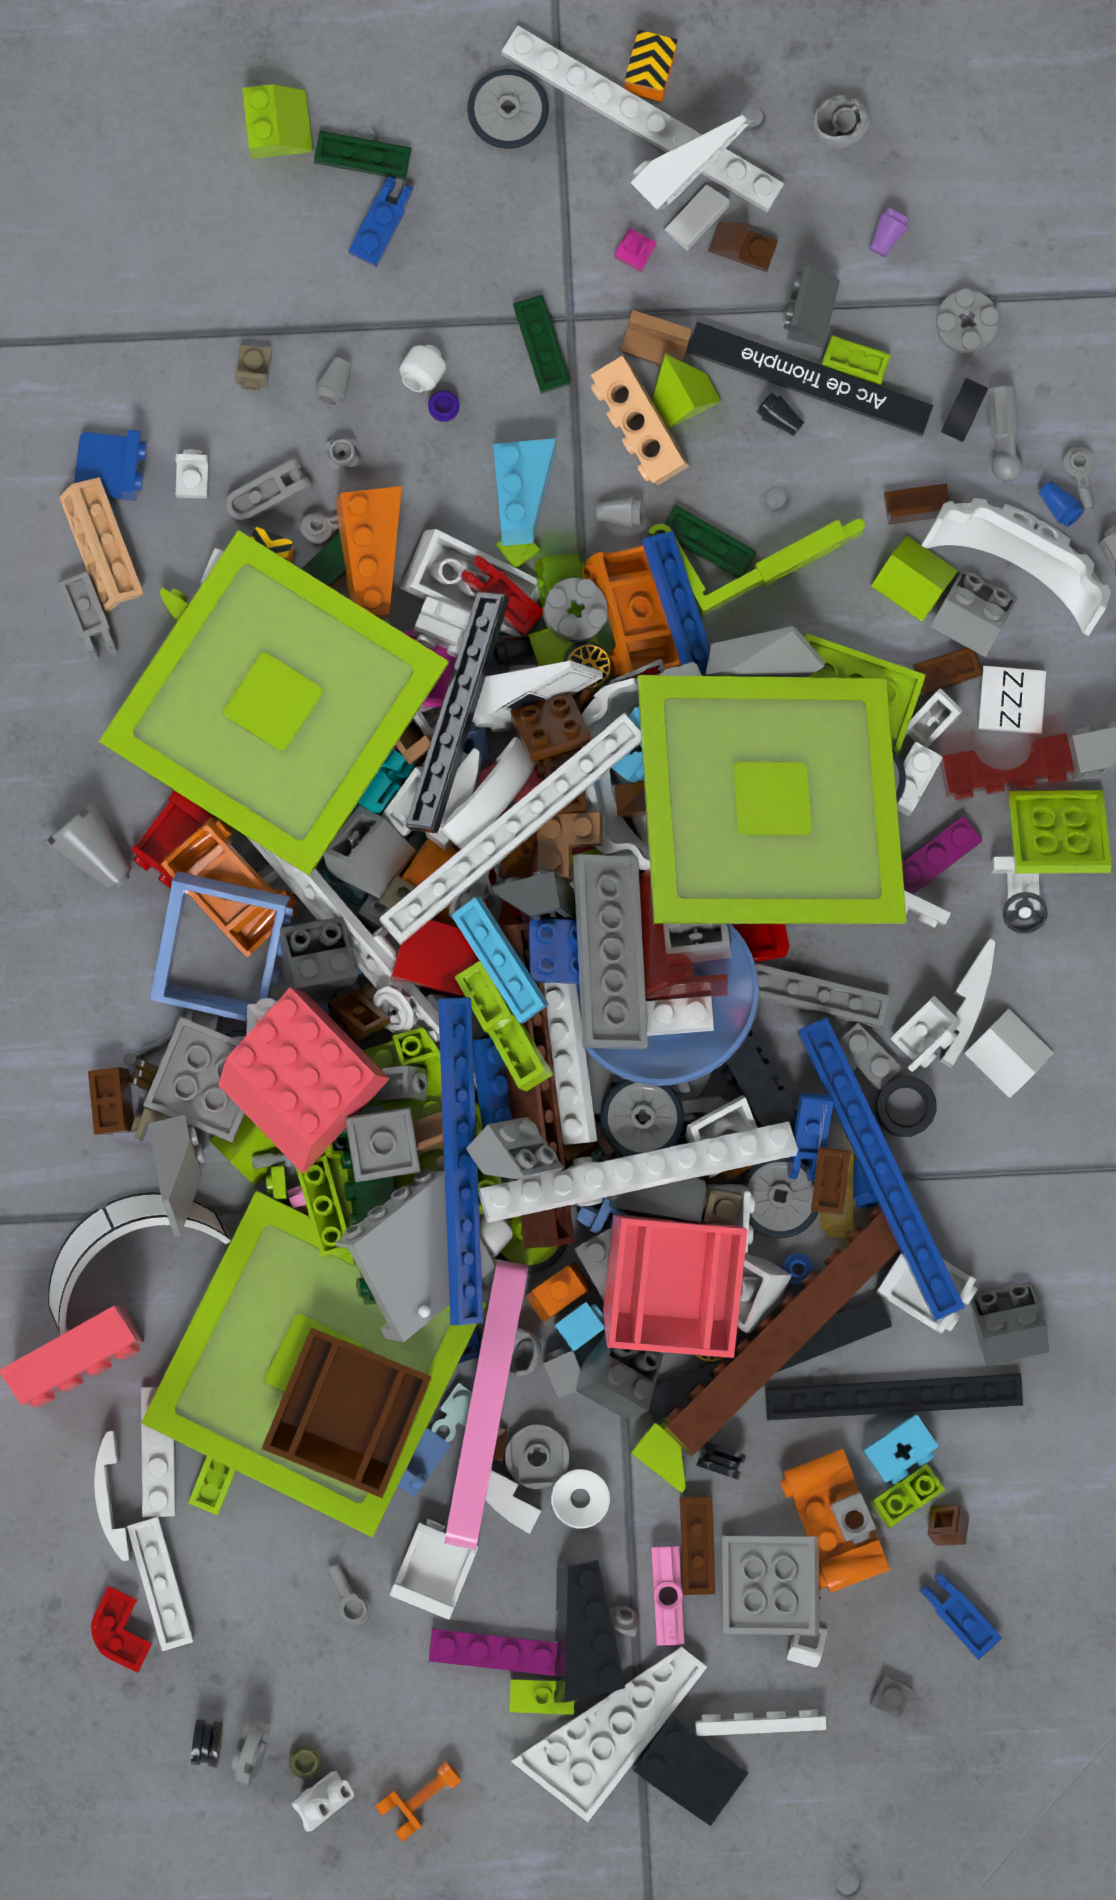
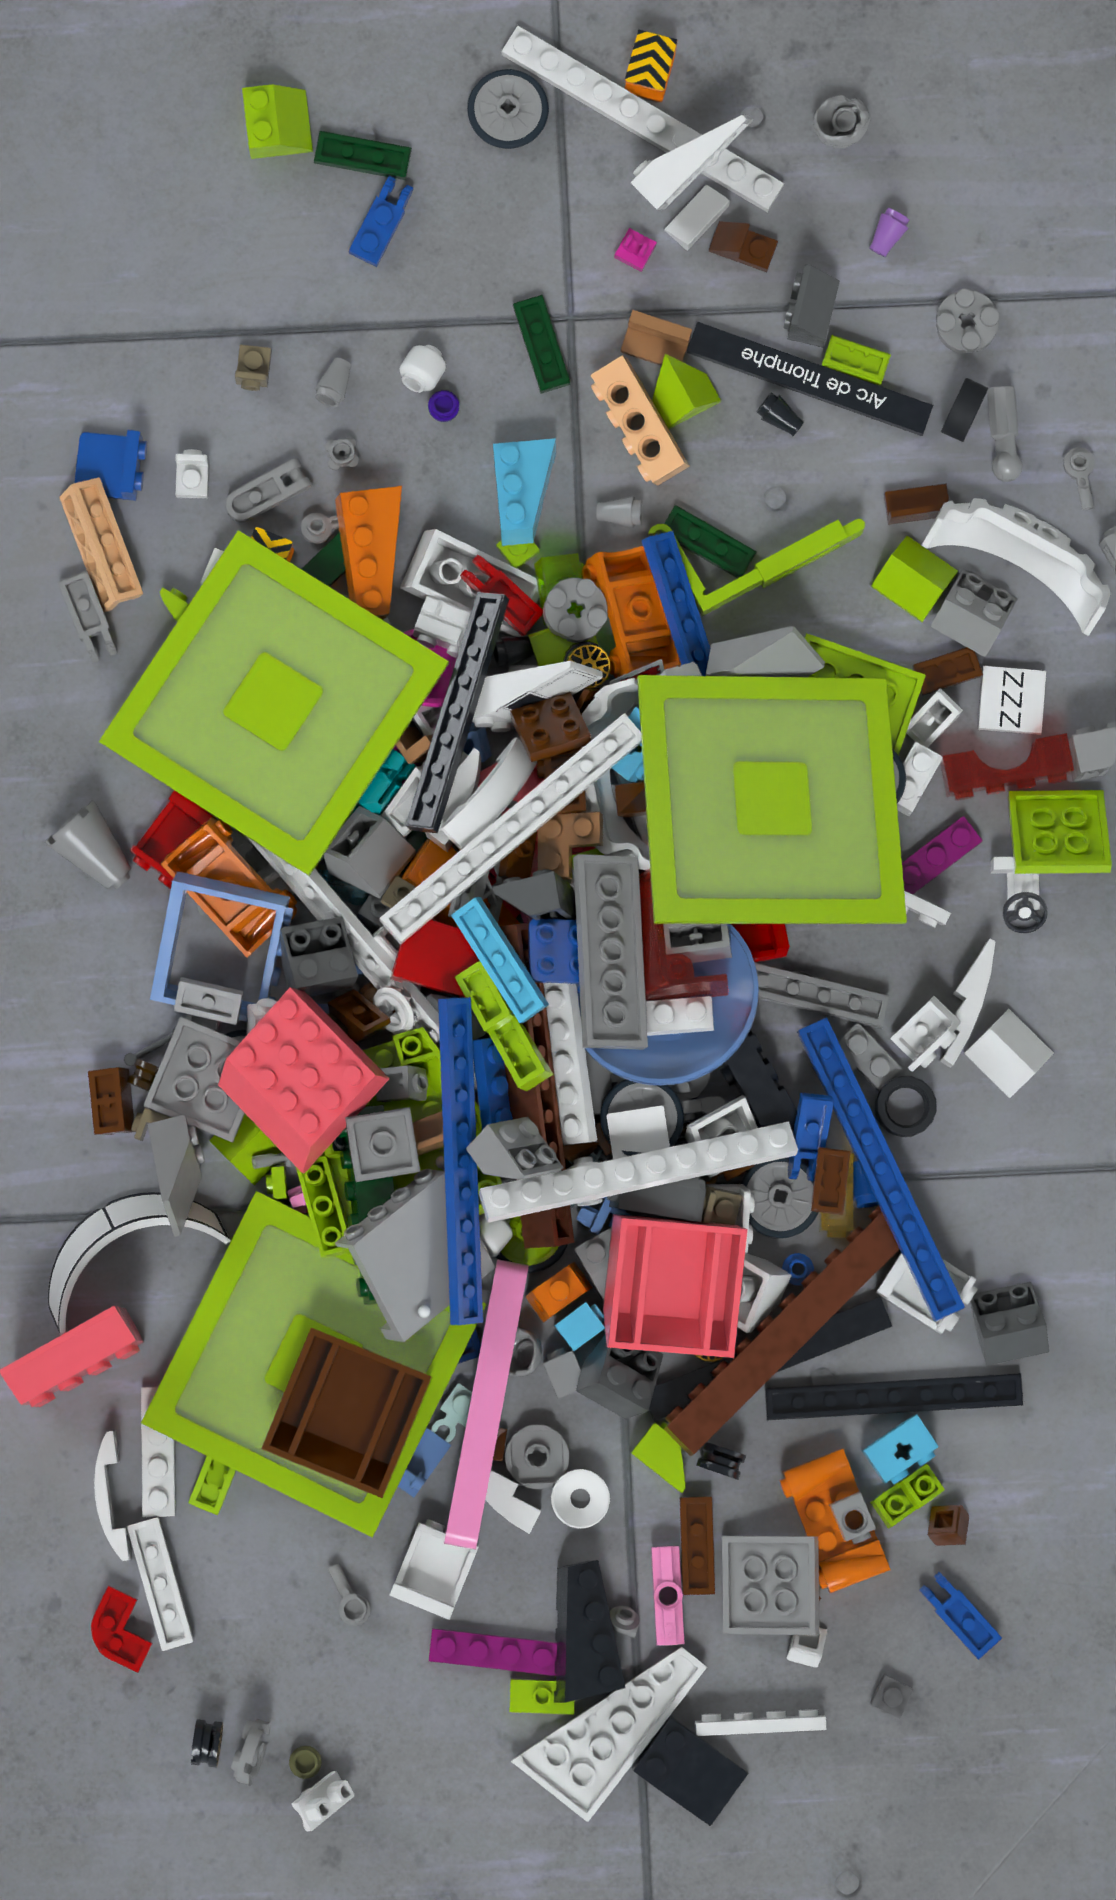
orange bar [375,1760,463,1842] -> none
blue cone [1038,481,1085,527] -> none
none -> light grey plate [174,977,244,1025]
none -> white sticker [607,1105,670,1159]

